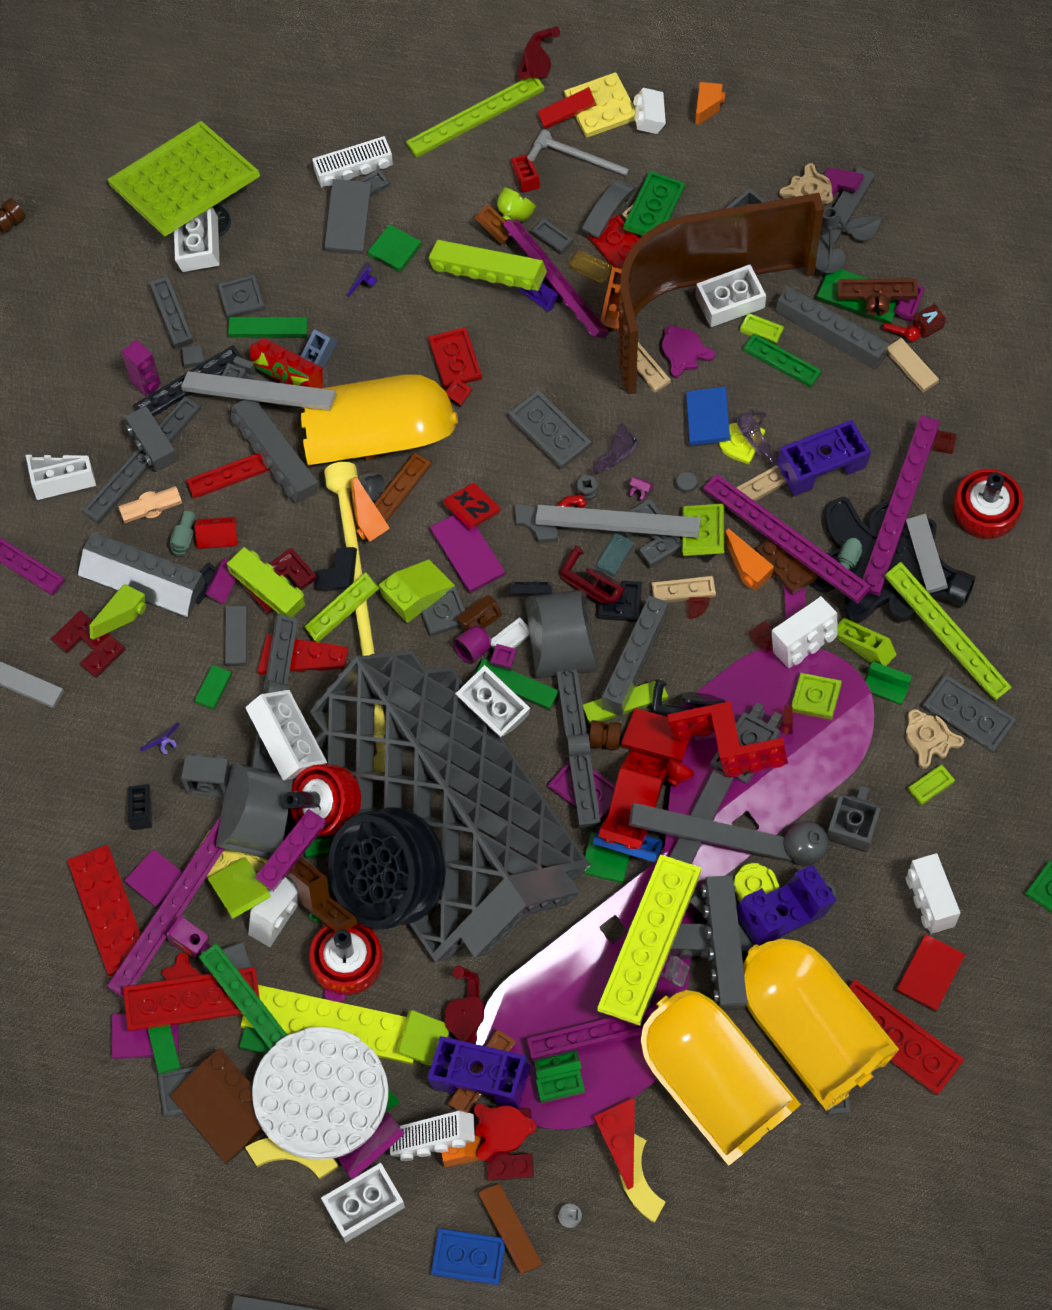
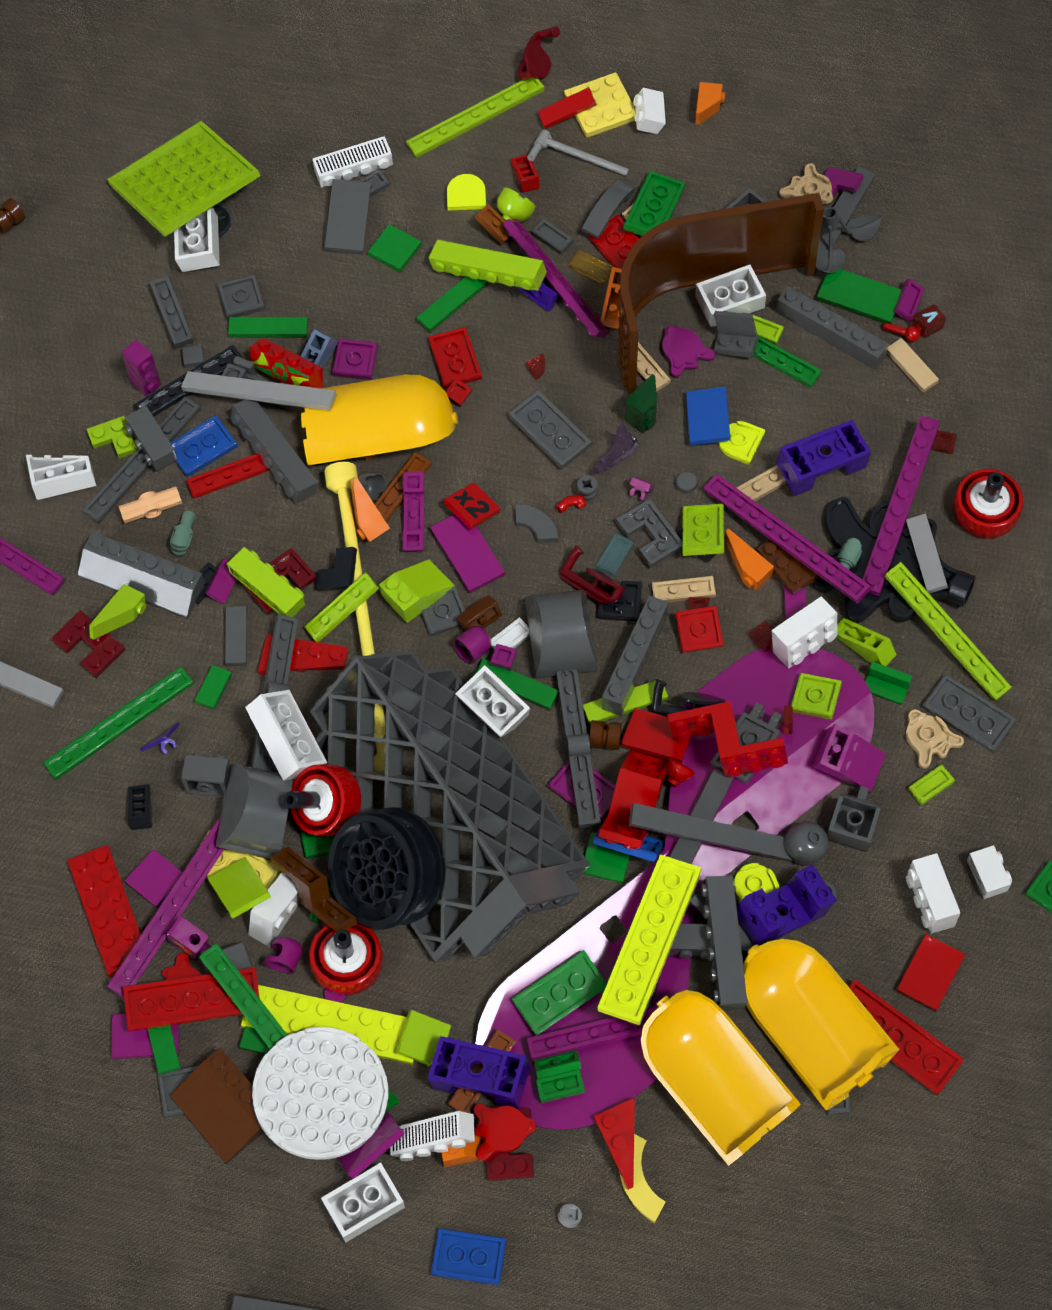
red panel [195,517,238,549] -> none
light yellow tile [245,1137,339,1180] -> none
magenta plate [255,809,327,892] -> none
dark purple piece [347,262,377,296] -> none
dark red piece [445,966,484,1044] -> none
dark orange tile [479,1184,542,1275] -> none
black tile [510,581,552,594] -> none
light grey tile [535,505,701,538] -> none
clear tile [660,956,690,986] -> none
animal [737,410,777,464] -> none
copper plate [838,278,918,316] -> none
none -> green tile [43,667,194,780]
none -> lime plate [86,416,137,458]
none -> blue tile [170,415,238,477]
none -> magenta helmet [263,936,302,974]
none -> magenta tile [332,339,378,380]
none -> magenta slope [403,472,424,551]
none -> green tile [417,276,487,333]
none -> neon yellow tile [447,174,486,211]
none -> green tile [511,950,607,1036]
none -> clear red tile [526,354,545,380]
none -> dark green slope [625,374,657,434]
none -> red tile [675,606,724,654]
none -> dark grey bracket [714,311,759,358]
none -> magenta slope [813,725,886,793]
none -> white brick [967,845,1012,899]

